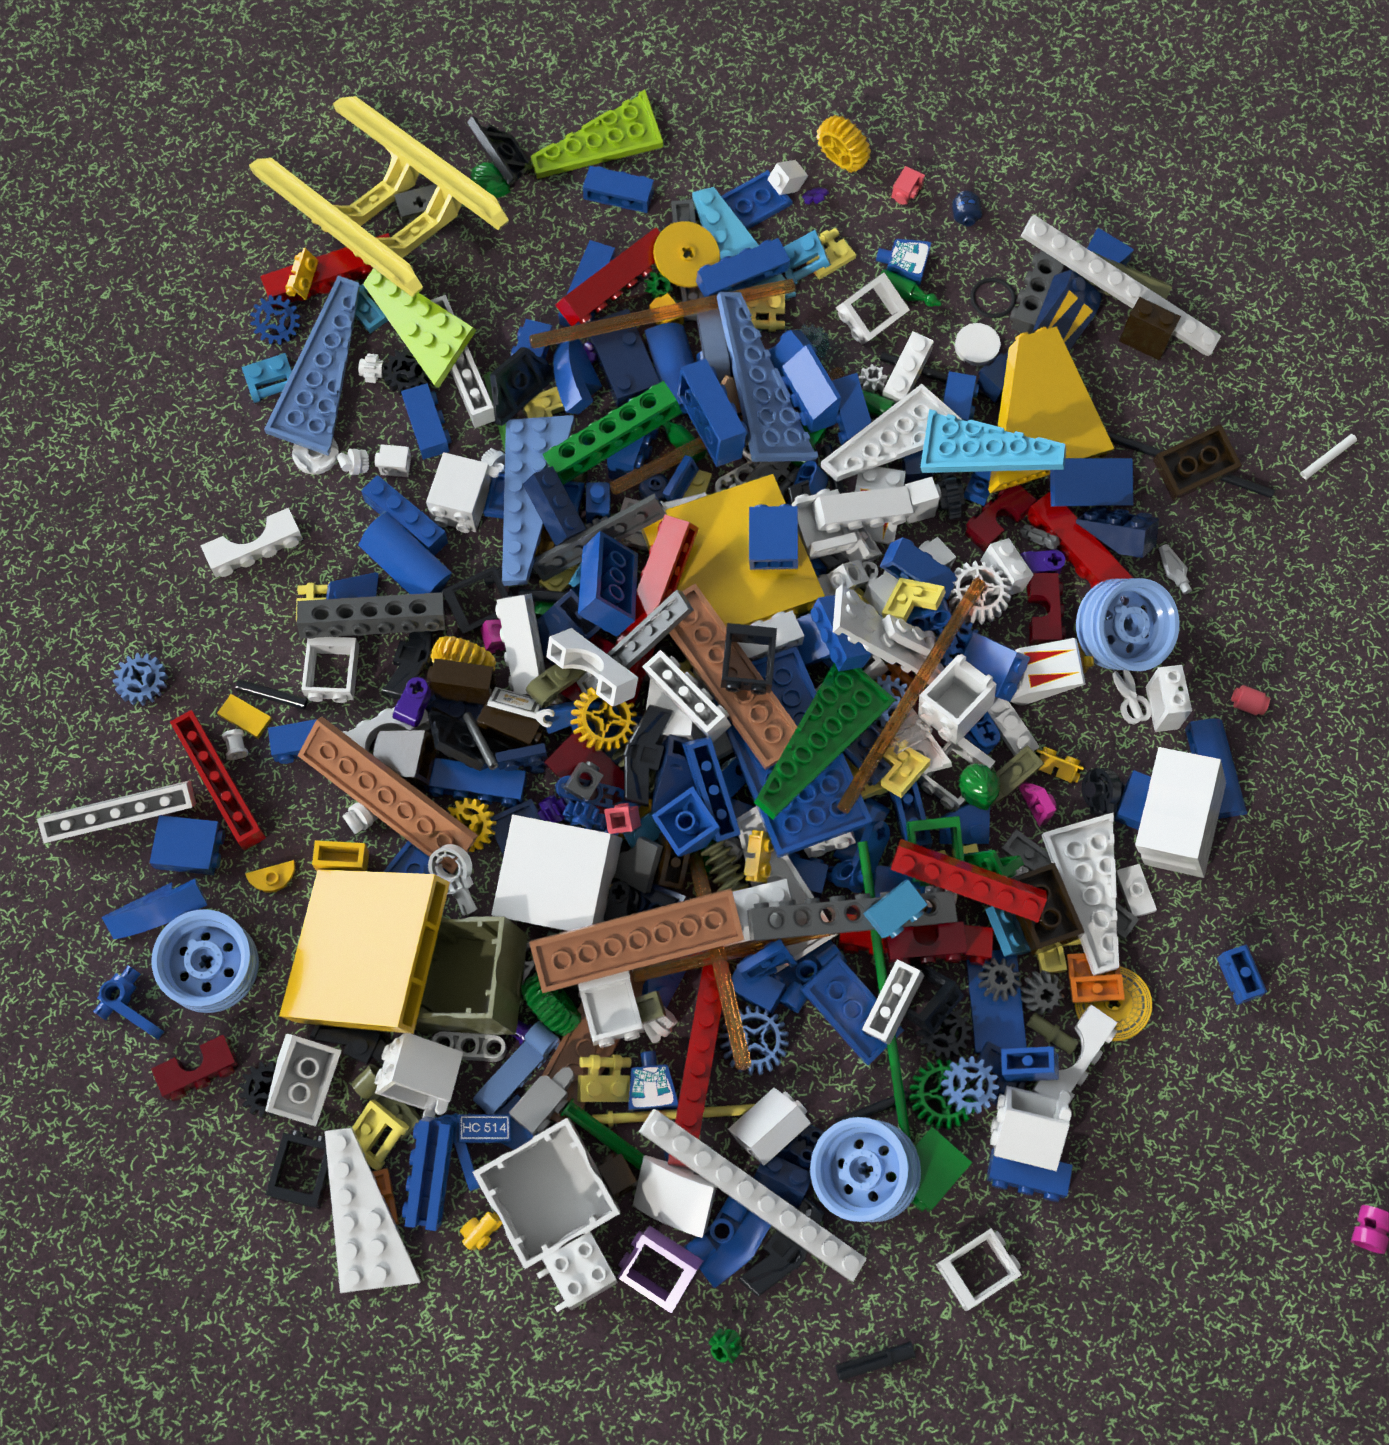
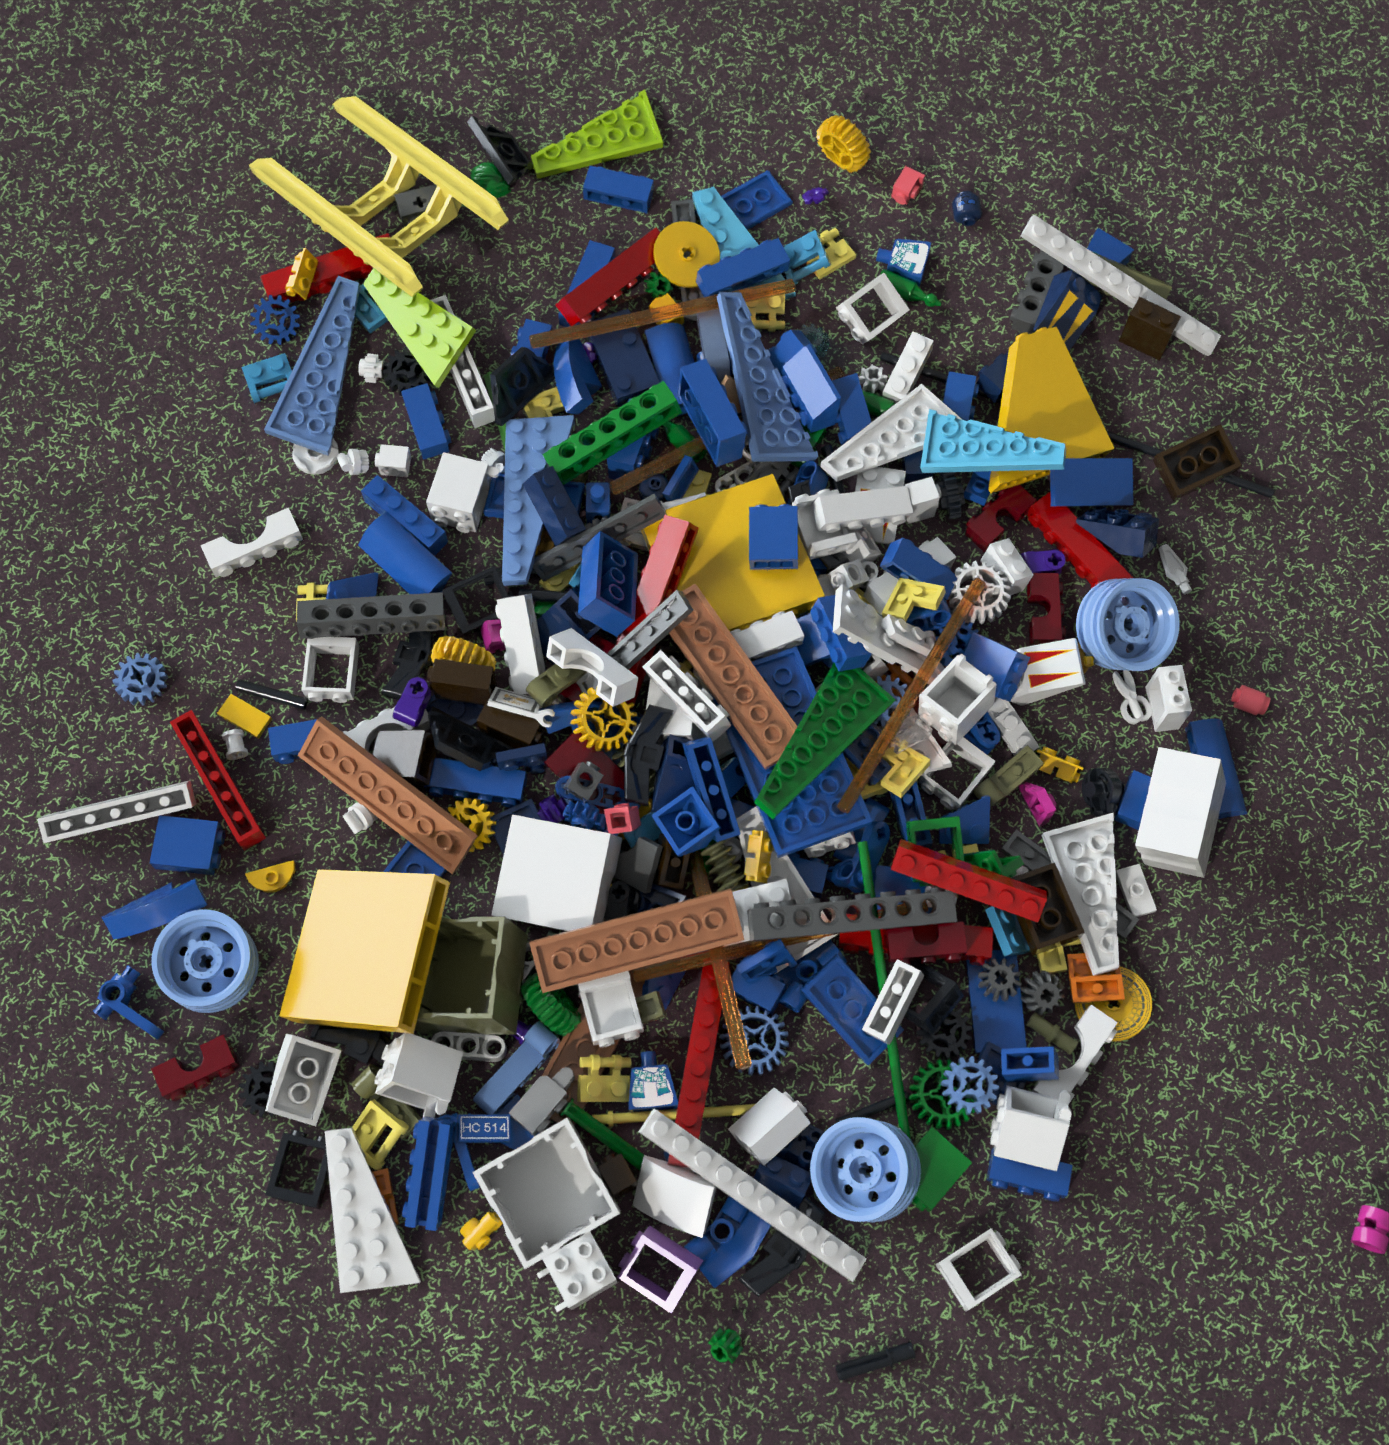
yellow brick [312,840,369,872] -> none
white pin [428,844,477,915] -> none
dark grey piece [463,712,498,770] -> none
white piece [643,1007,678,1043] -> none
black window [721,623,777,695] -> none
white brick [767,160,808,195] -> none
dark azure brick [863,880,928,938] -> none
white tile [955,323,1001,366] -> none
green hair [959,763,1000,810] -> none
black piece [970,277,1016,318] -> none
dark grey axle [1020,524,1060,550] -> none
blue brick [1217,945,1267,1005] -> none
white piece [1300,434,1357,480] -> none

